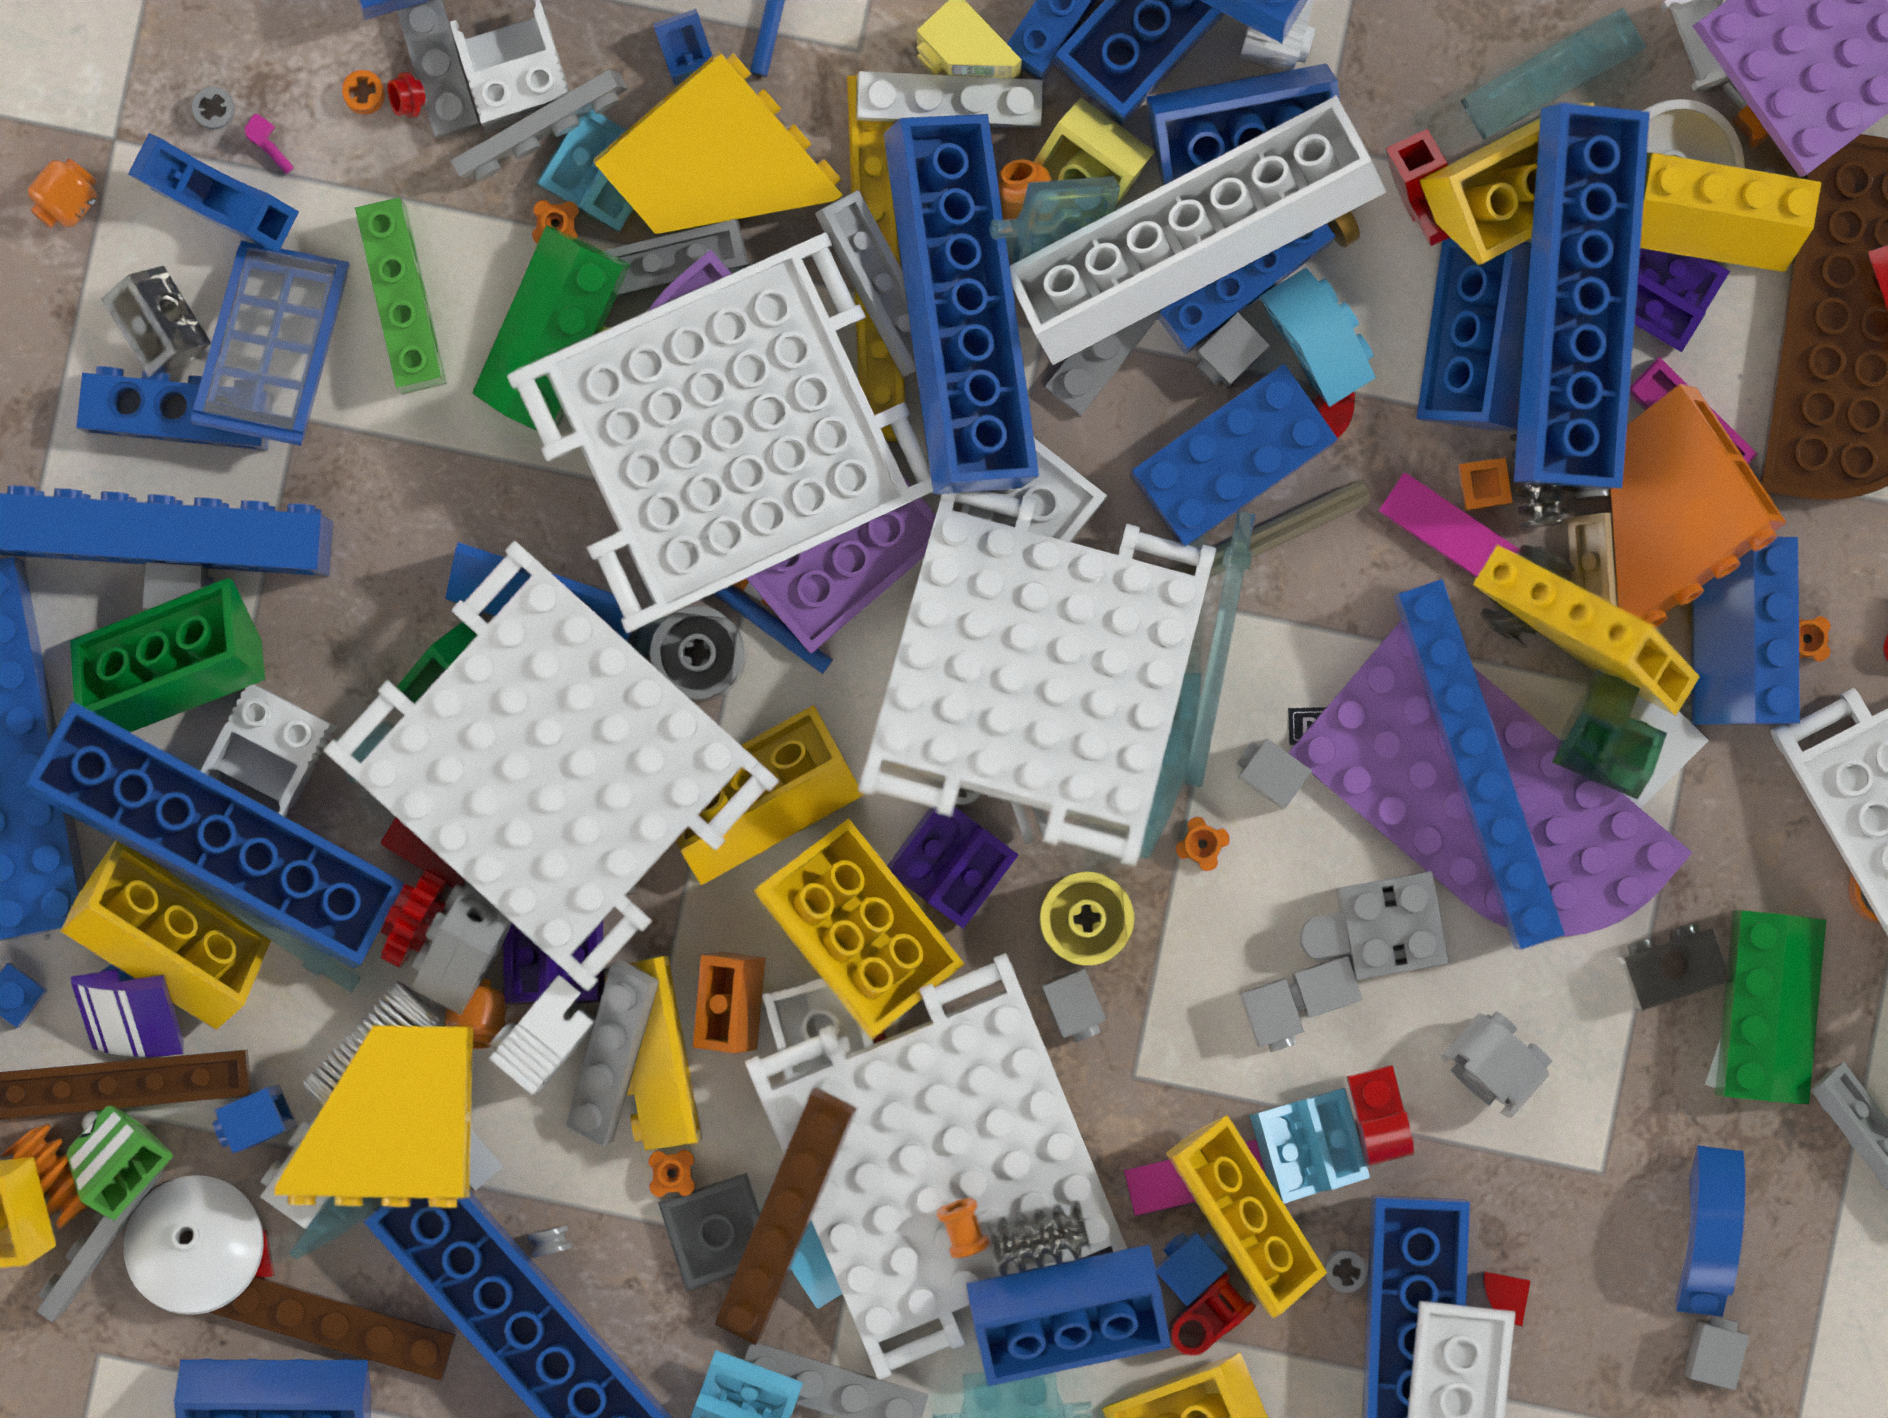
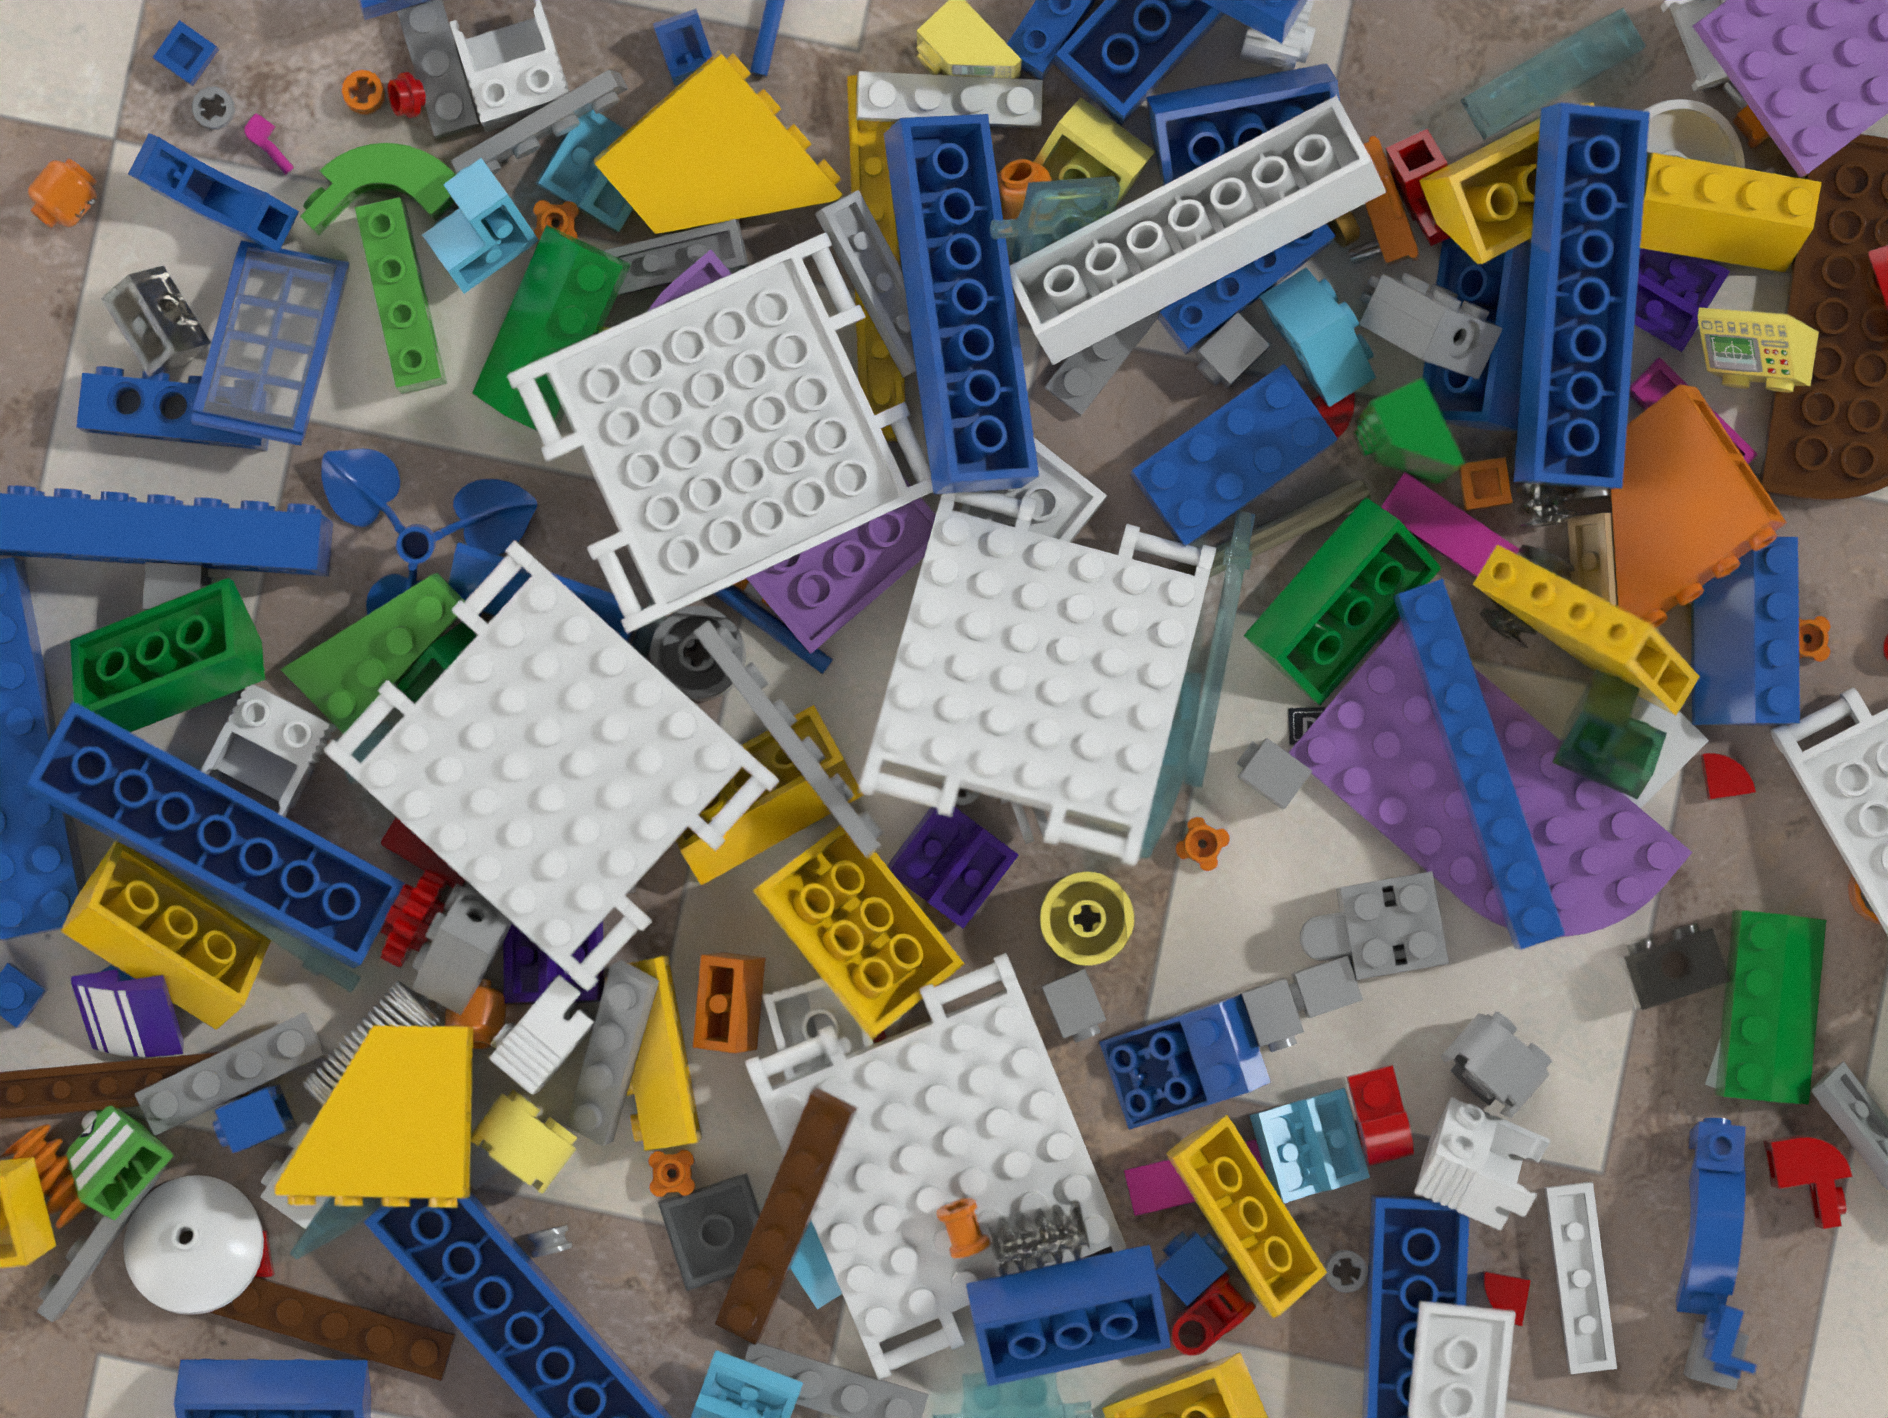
none -> light grey plate [135,1012,326,1136]
none -> blue plate [153,20,220,87]
none -> bright green wing [280,573,465,734]
none -> bright green arch [300,143,456,236]
none -> blue plant [321,448,538,615]
none -> medium azure brick [422,158,539,294]
none -> light yellow brick [471,1089,577,1194]
none -> light grey plate [694,620,883,859]
none -> blue slope [1099,994,1271,1130]
none -> green slope [1243,497,1442,706]
none -> orange piece [1349,136,1420,266]
none -> green slope [1353,377,1464,485]
none -> light grey brick [1359,273,1503,379]
none -> white piece [1414,1097,1550,1230]
none -> white plate [1544,1182,1617,1374]
none -> blue bracket [1688,1117,1746,1174]
none -> light yellow slope [1698,308,1819,393]
none -> red tile [1701,753,1756,800]
none -> blue bracket [1702,1303,1757,1379]
none -> red brick [1763,1135,1853,1229]

